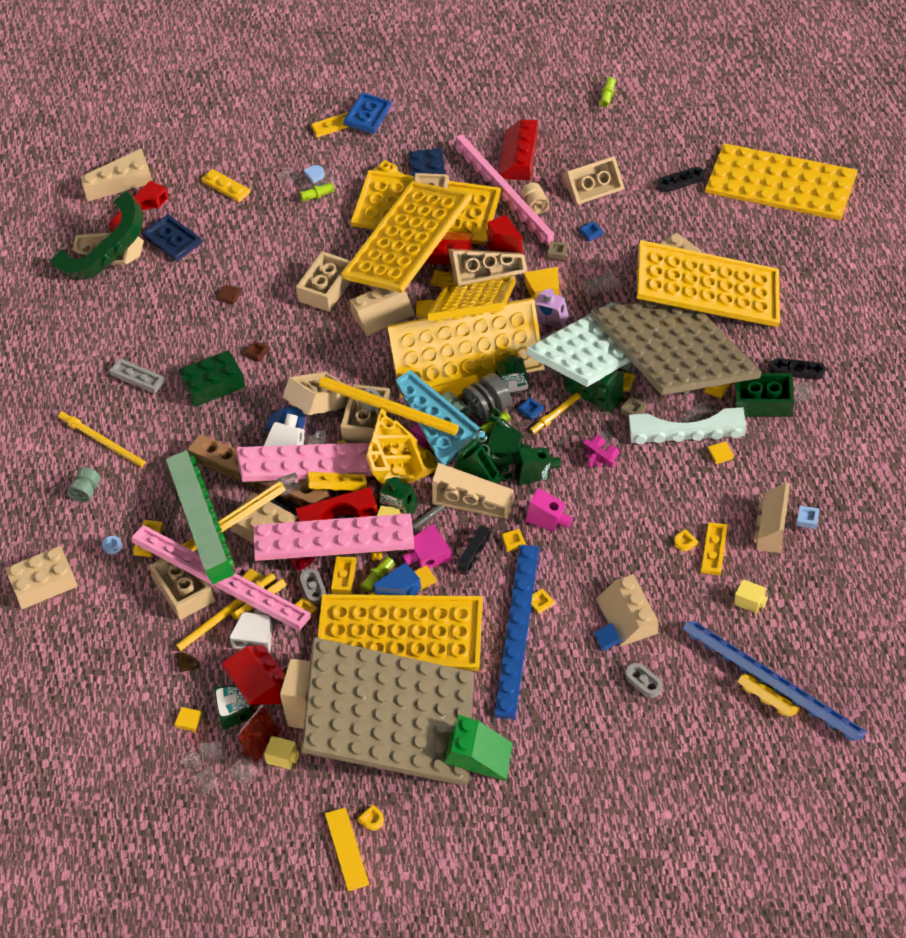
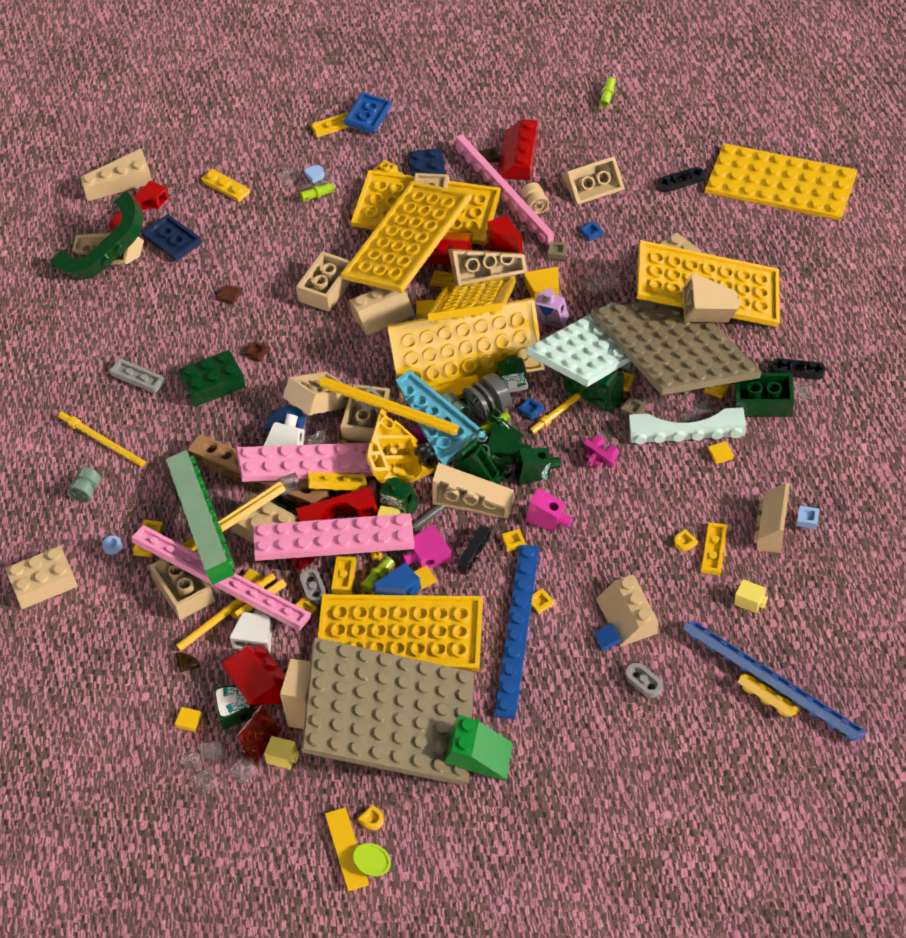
none -> lime piece [353,843,391,876]
none -> black wheel [414,443,437,466]
none -> dark brown tile [479,148,500,162]
none -> tan slope [682,273,740,322]

